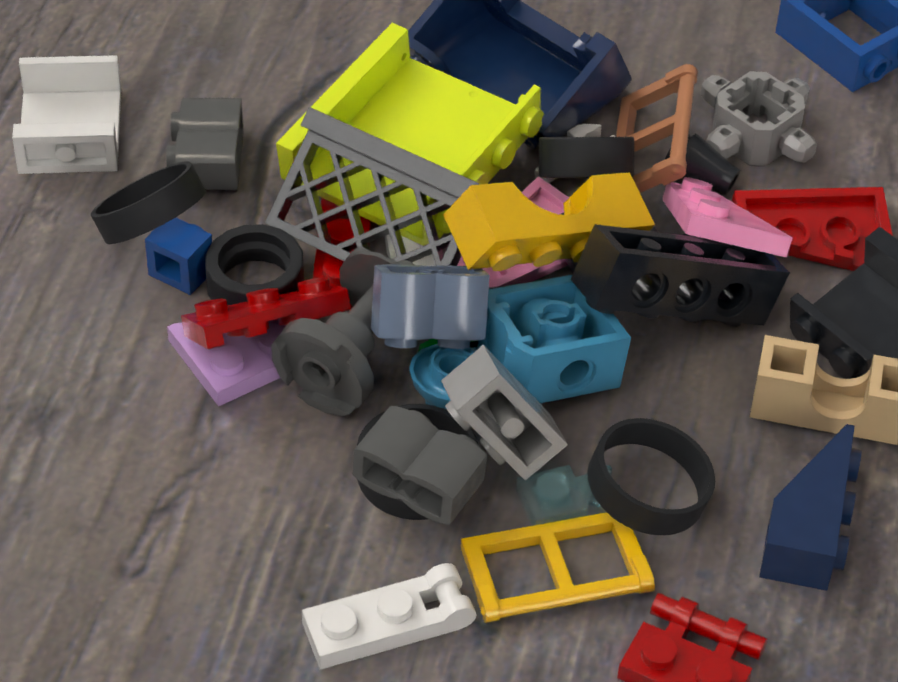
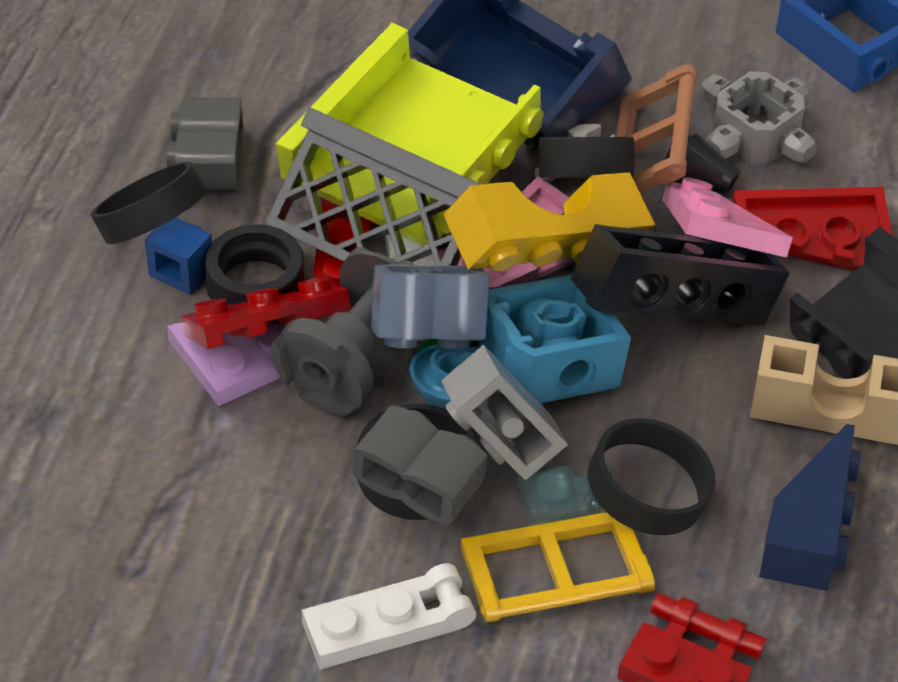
white panel [12,55,121,174] -> none

